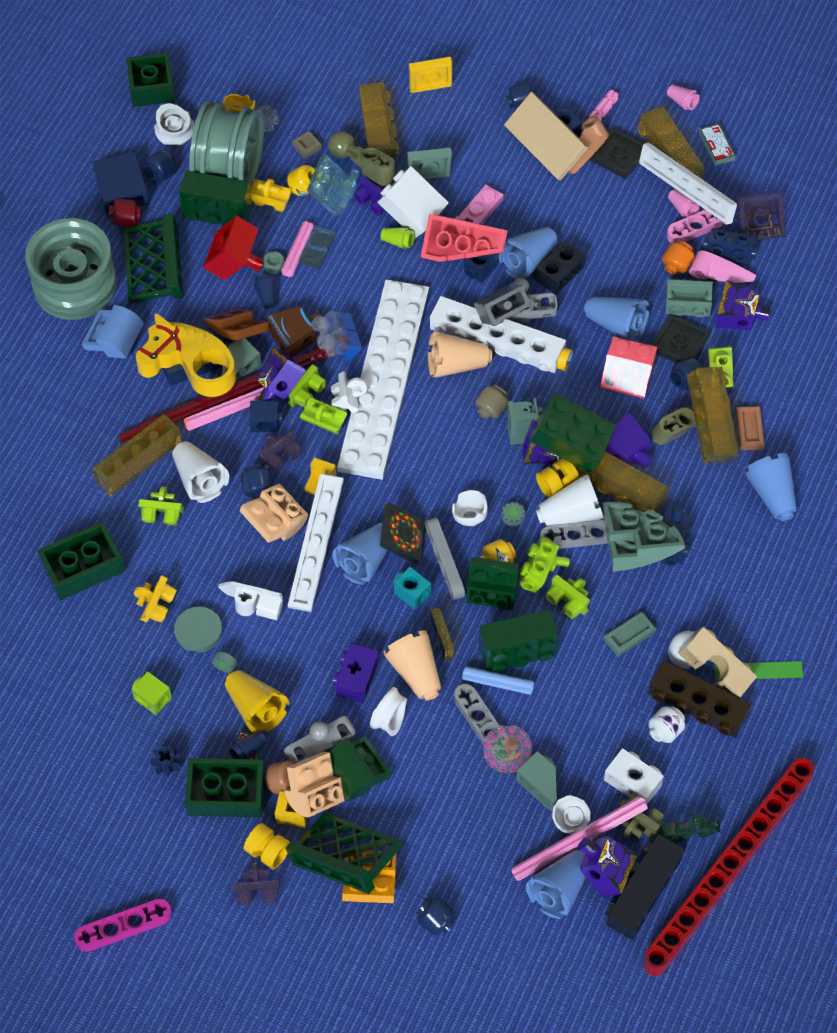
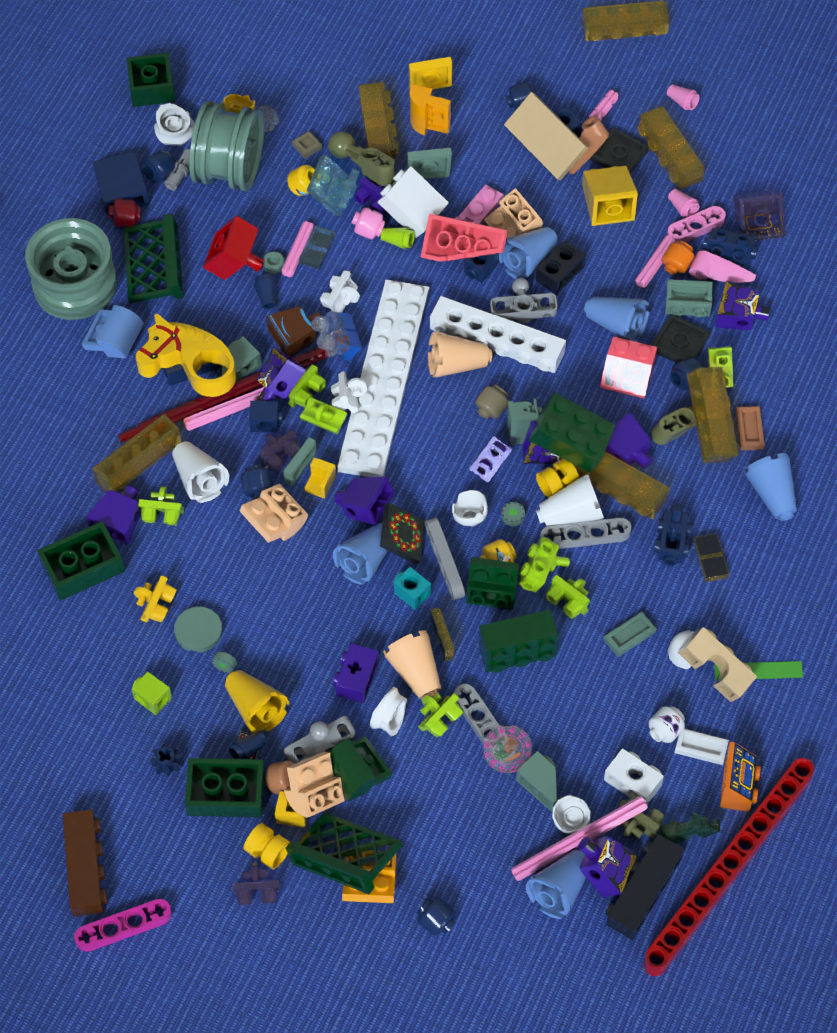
dark green brick [179,171,252,225] -> none
dark orange slope [204,309,269,341] -> none
white panel [218,581,283,621] -> none
yellow hips [251,178,292,212] -> none
white tile [288,473,344,612] -> none
light blue axle [462,666,534,694] -> none
dark grey brick [474,283,531,326] -> none
yellow tile [557,348,573,371] -> none
sand green brick [602,502,685,572] -> none
white tile [639,143,737,224] -> none
dark brown brick [648,661,752,738] -> none
tile [699,123,736,166] -> none
none -> reddish brown brick [62,809,107,917]
none -> dark purple torso [86,486,141,545]
none -> light grey pin [164,149,190,191]
none -> sand green tile [283,437,317,486]
none -> white hips [320,271,360,316]
none -> dark purple torso [335,476,395,525]
none -> bright pink head [352,207,386,240]
none -> light orange brick [410,84,451,135]
none -> lime hips [418,693,464,737]
none -> hips [470,435,513,483]
none -> light nougat brick [484,188,543,238]
none -> clear yellow brick [581,1,669,41]
none -> yellow slope [582,166,638,226]
none -> bright pink axle [635,235,675,288]
none -> white tile [675,729,729,765]
none -> black tile [693,533,729,582]
none -> slope [720,742,761,812]

